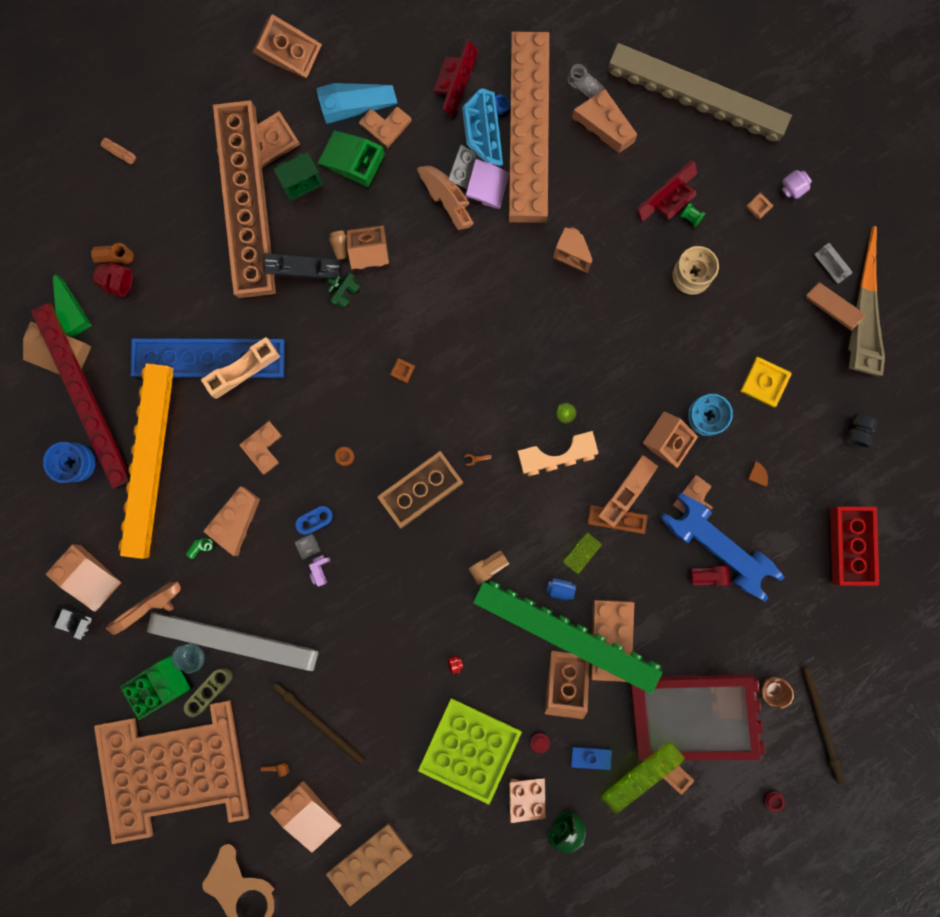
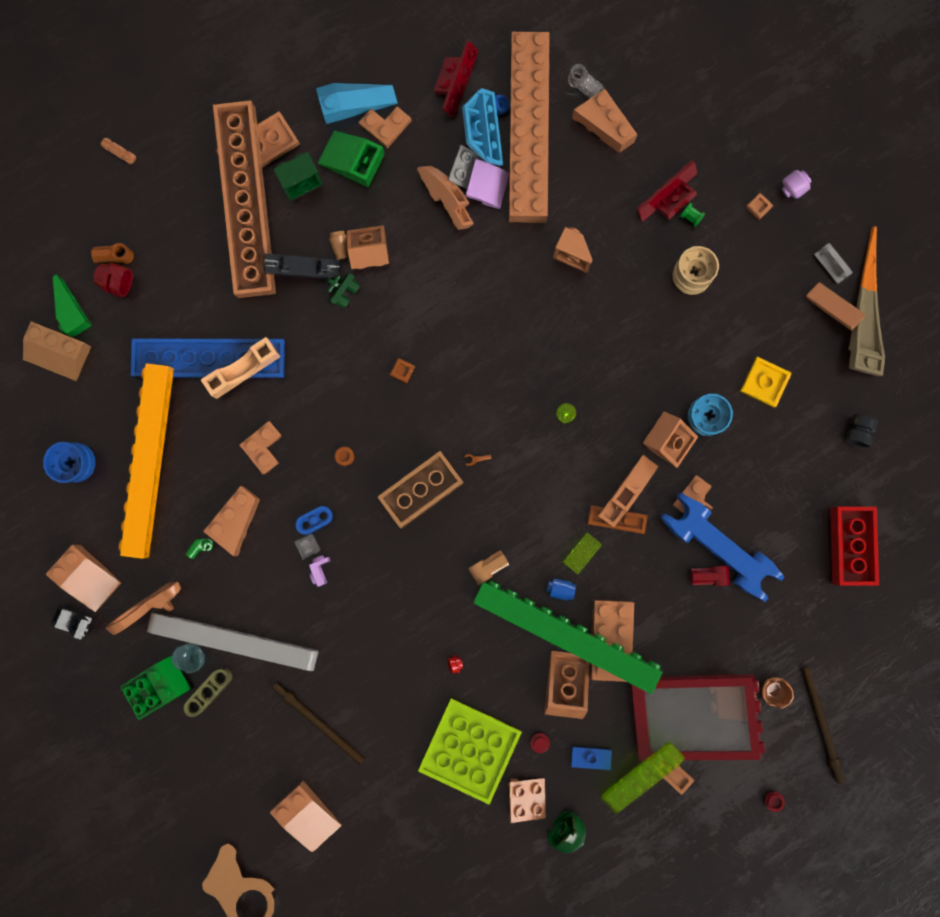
dark red plate [31,303,131,489] -> none
nougat piece [94,700,250,844] -> none
nougat slope [252,14,322,78] -> none
dark orange hand [261,763,289,777] -> none
medium nougat plate [326,823,413,906] -> none
light nougat arch [517,431,598,477] -> none
dark tan brick [607,43,792,142] -> none
dark orange tile [747,462,768,487] -> none

